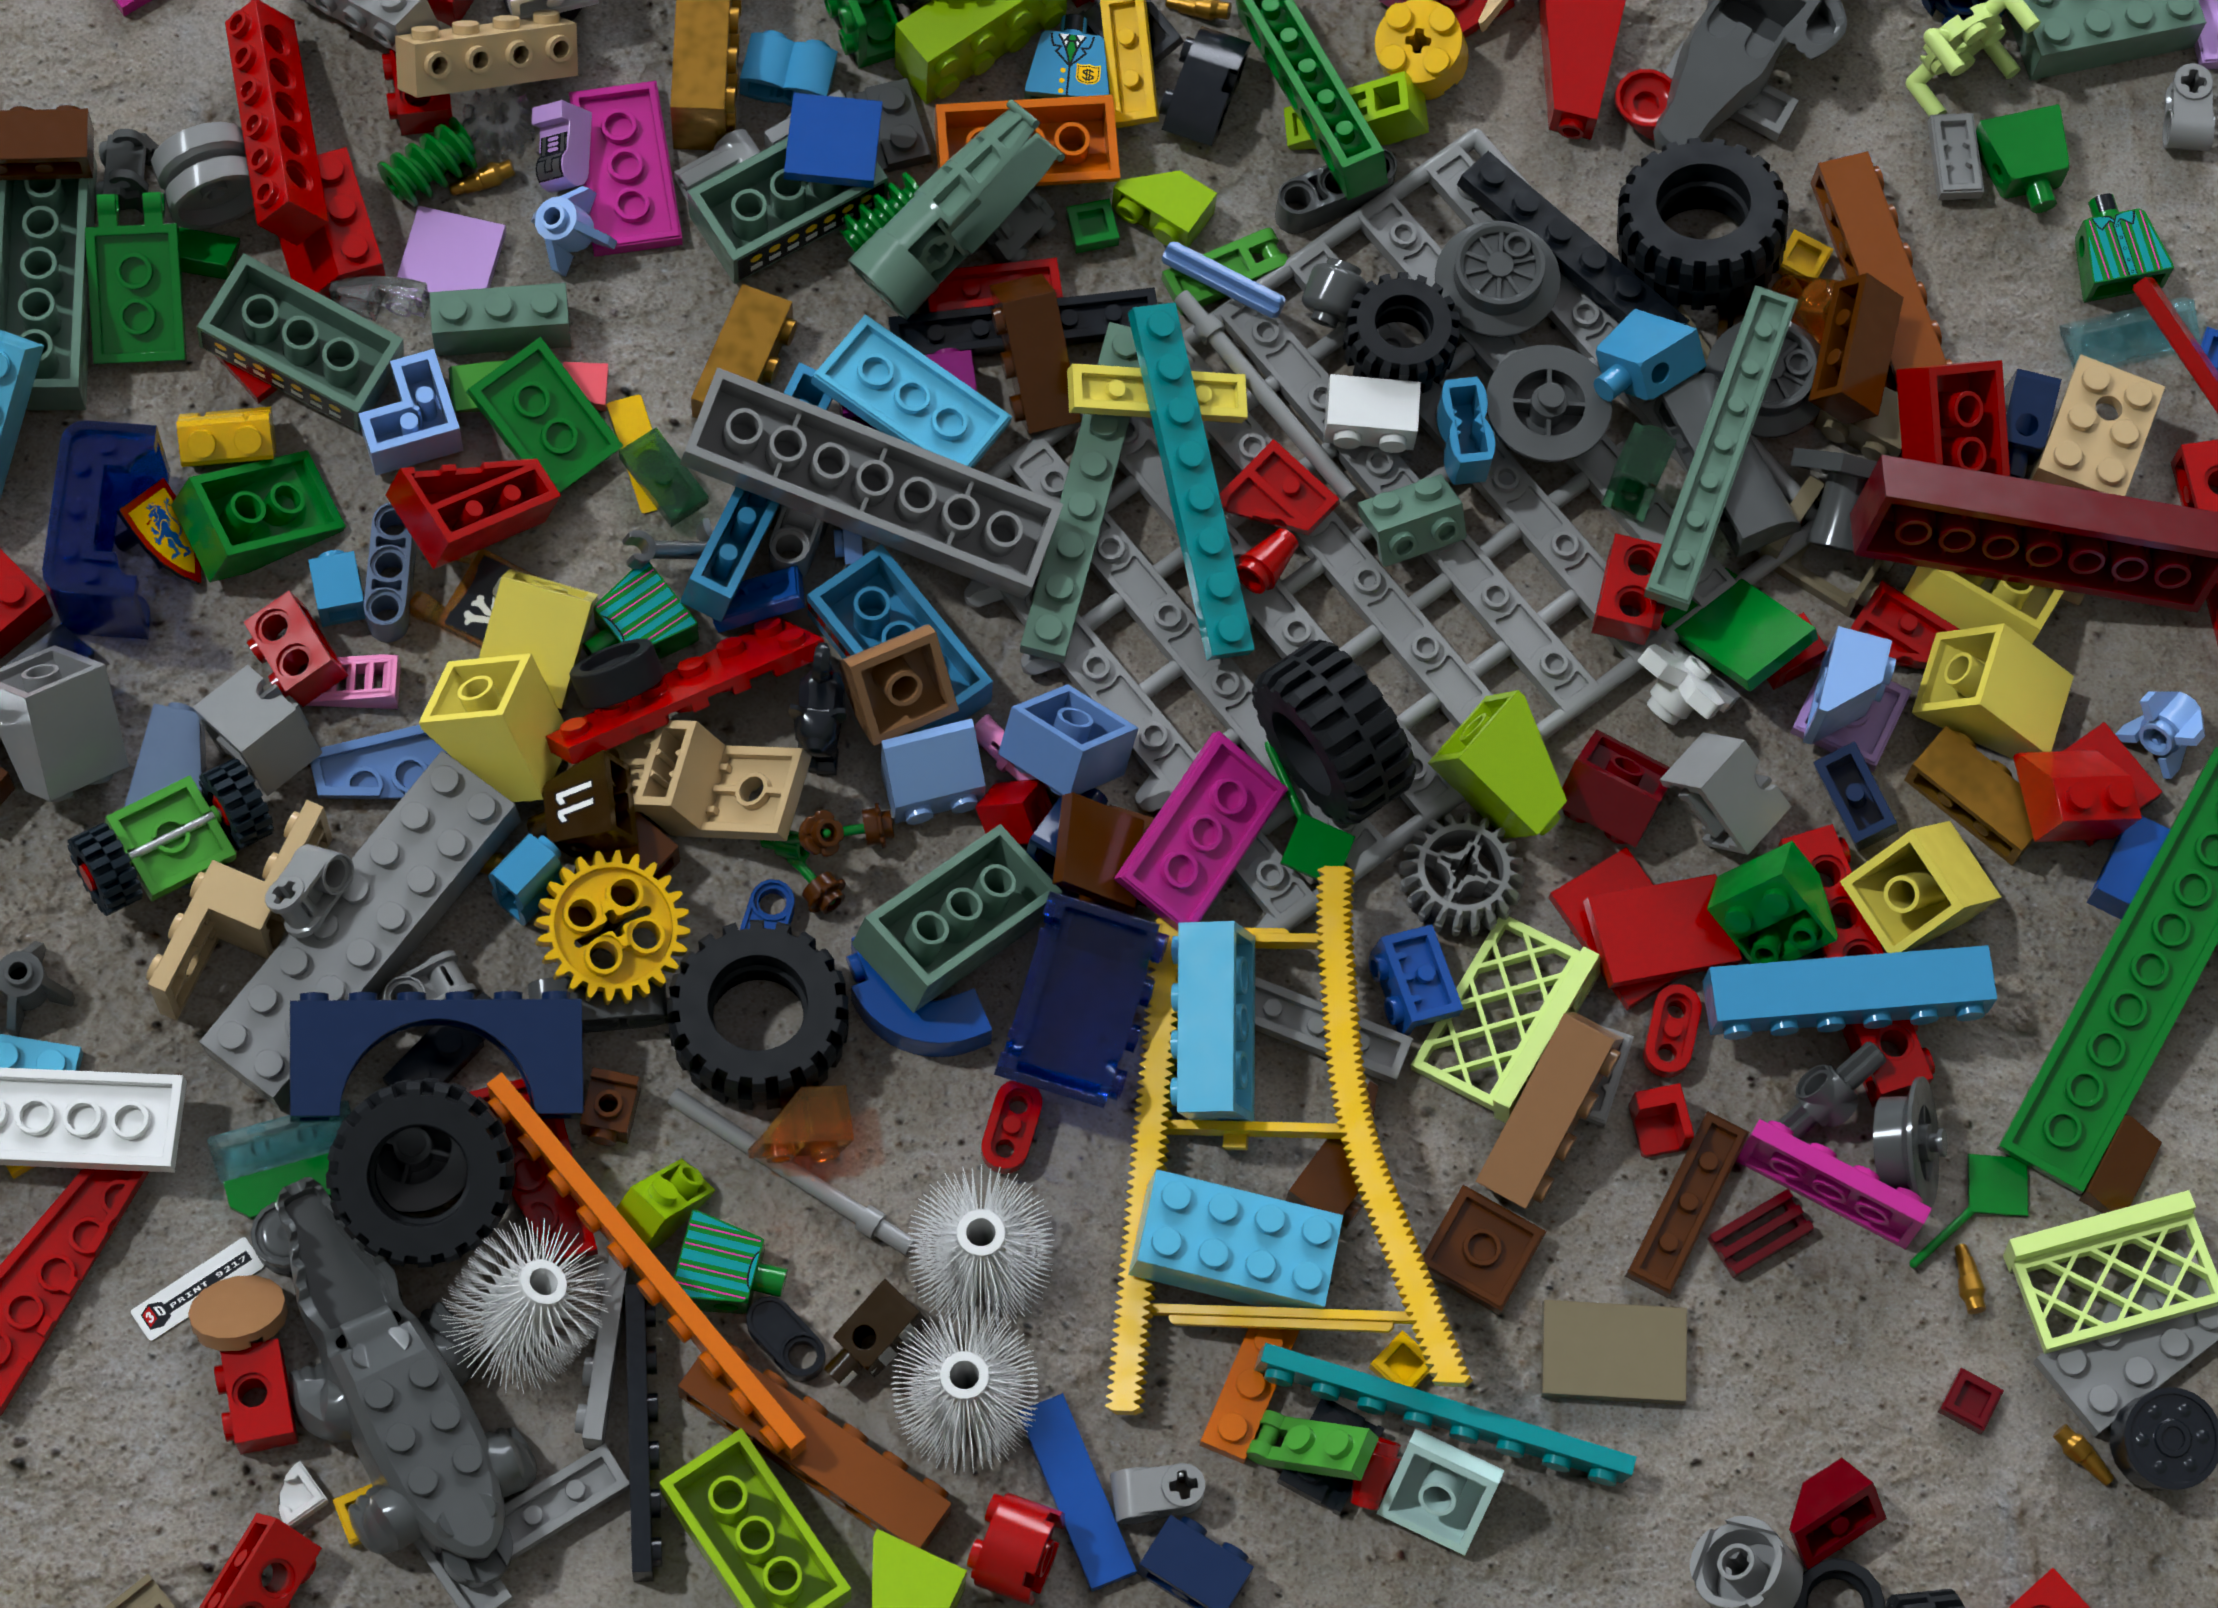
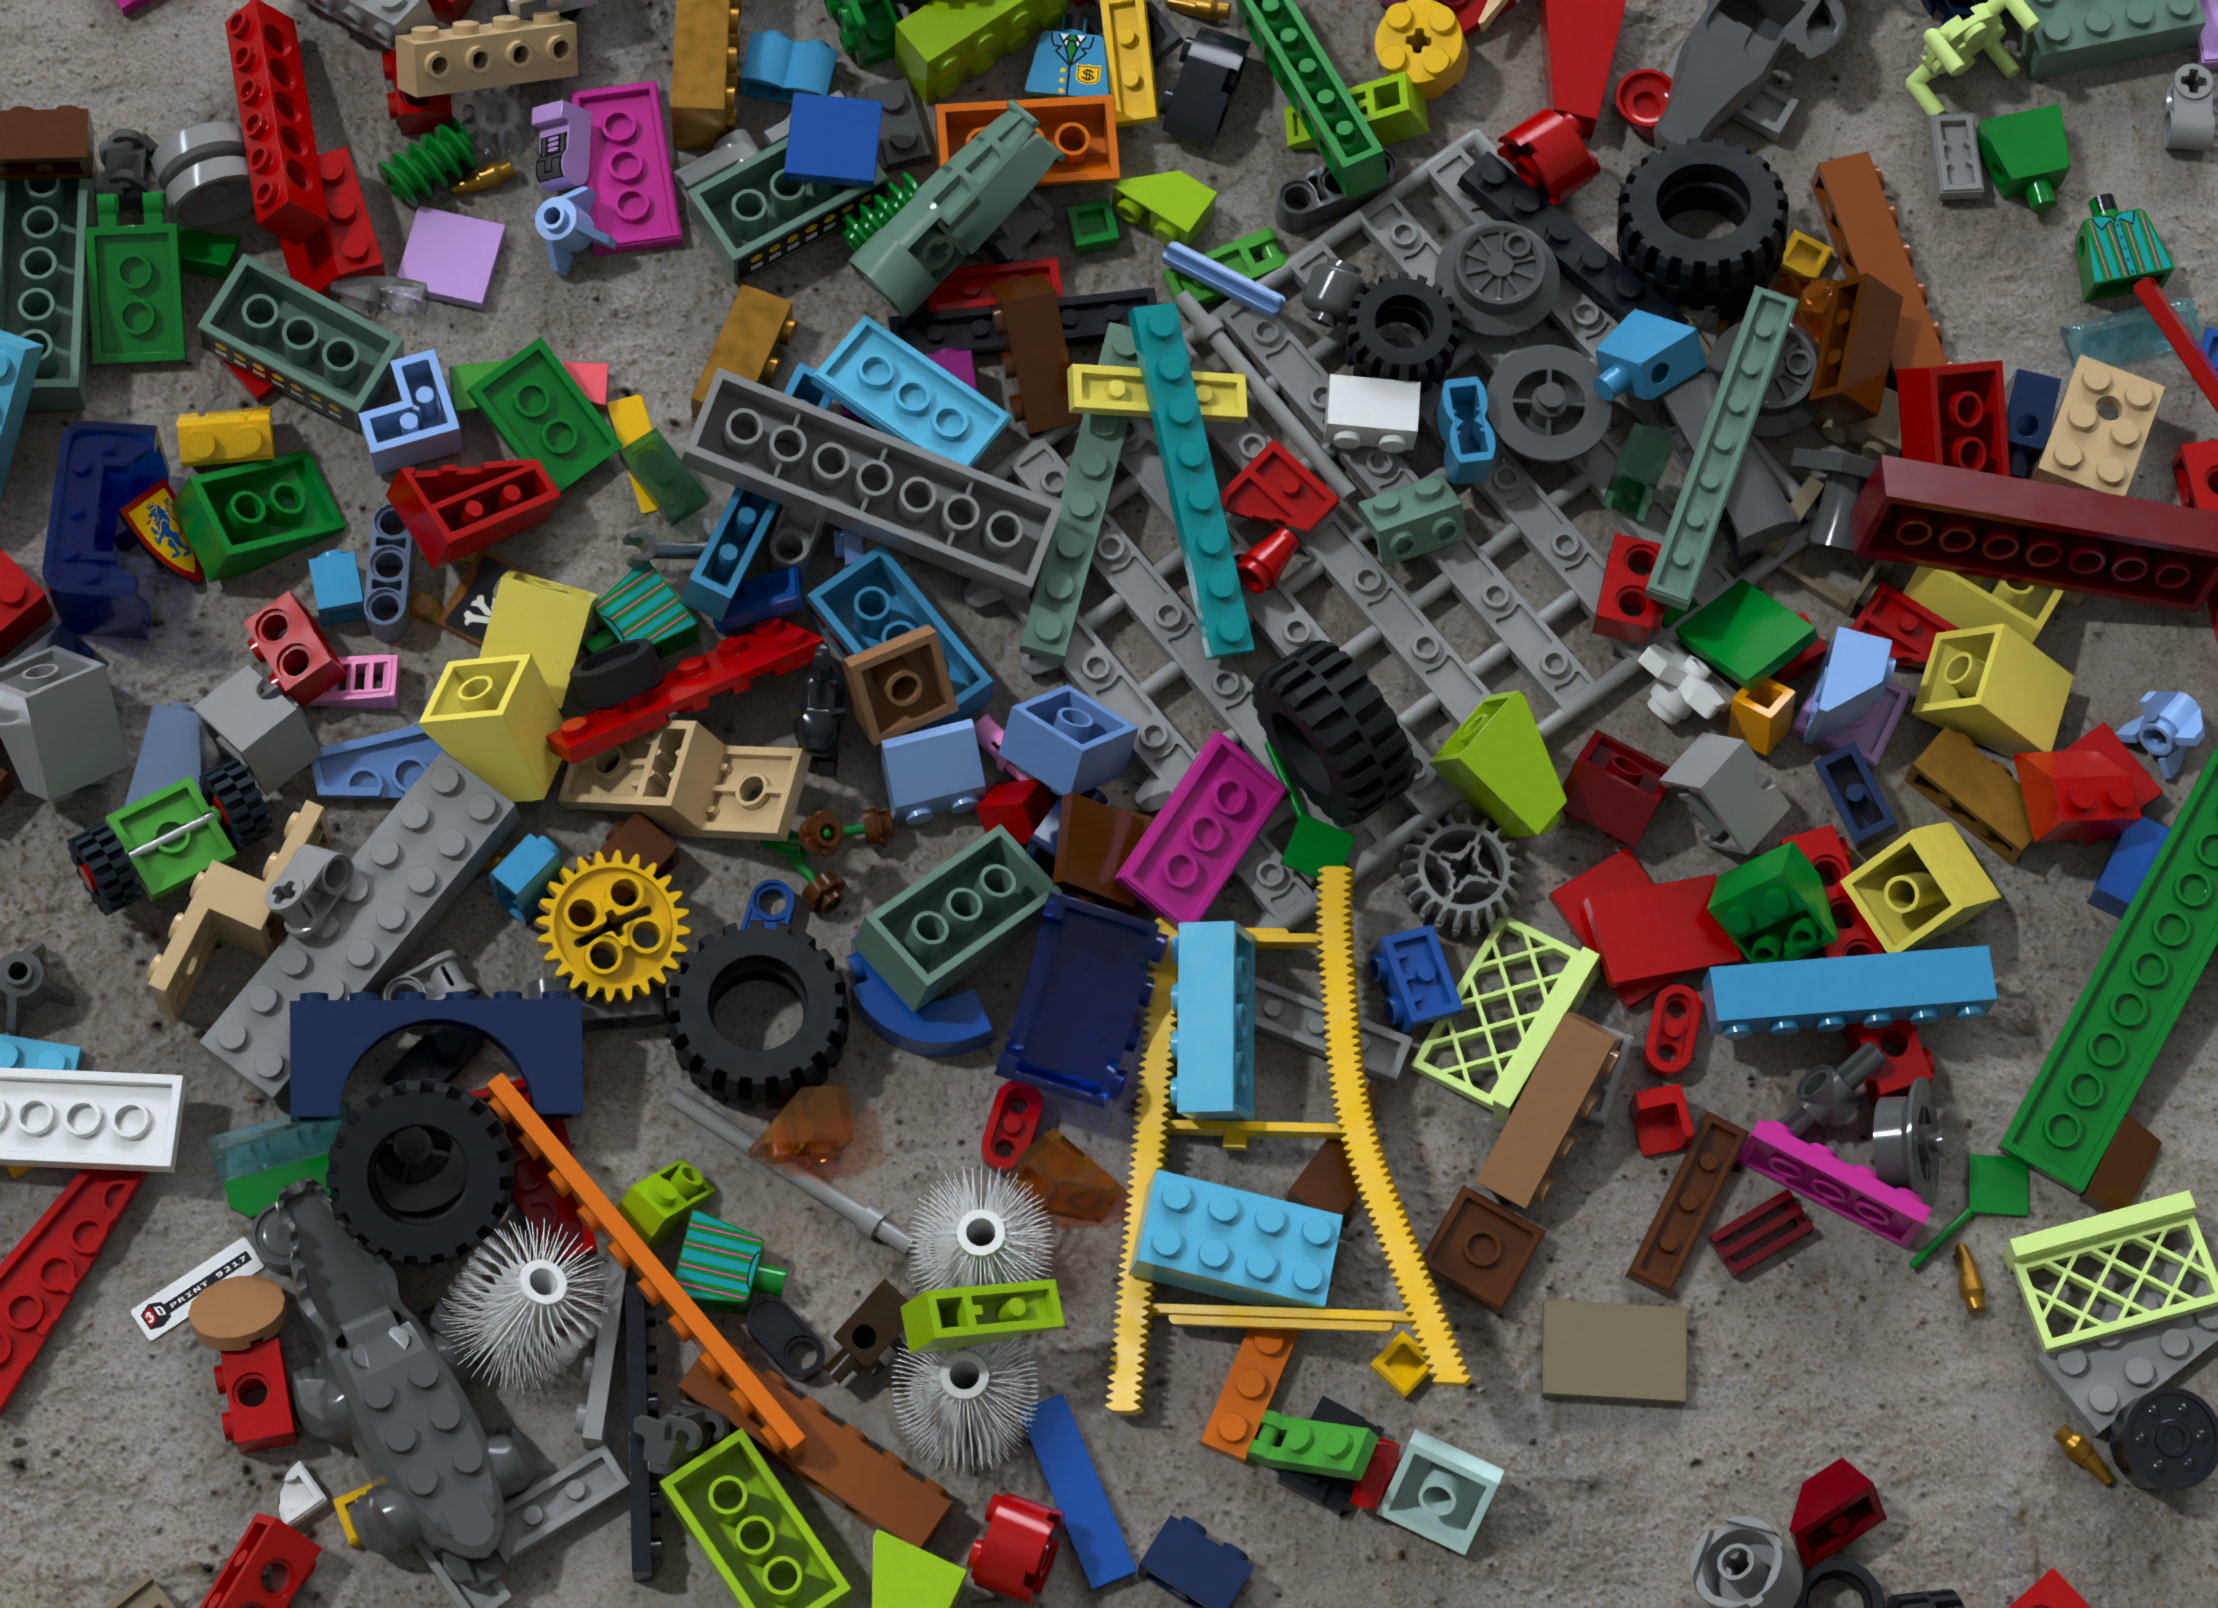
sand green brick [429,283,571,356] -> none
dark brown torso [527,750,638,857] -> none
reddish brown brick [580,1067,641,1146] -> none
light grey piece [1110,1463,1205,1525] -> none
teal plate [1254,1343,1637,1486] -> none
dark red tile [1938,1367,2004,1435] -> none
none -> dark grey piece [633,1403,730,1474]
none -> lime slope [900,1279,1065,1354]
none -> clear orange slope [1004,1127,1125,1223]
none -> red brick [1497,108,1601,207]
none -> light orange brick [1727,678,1796,756]

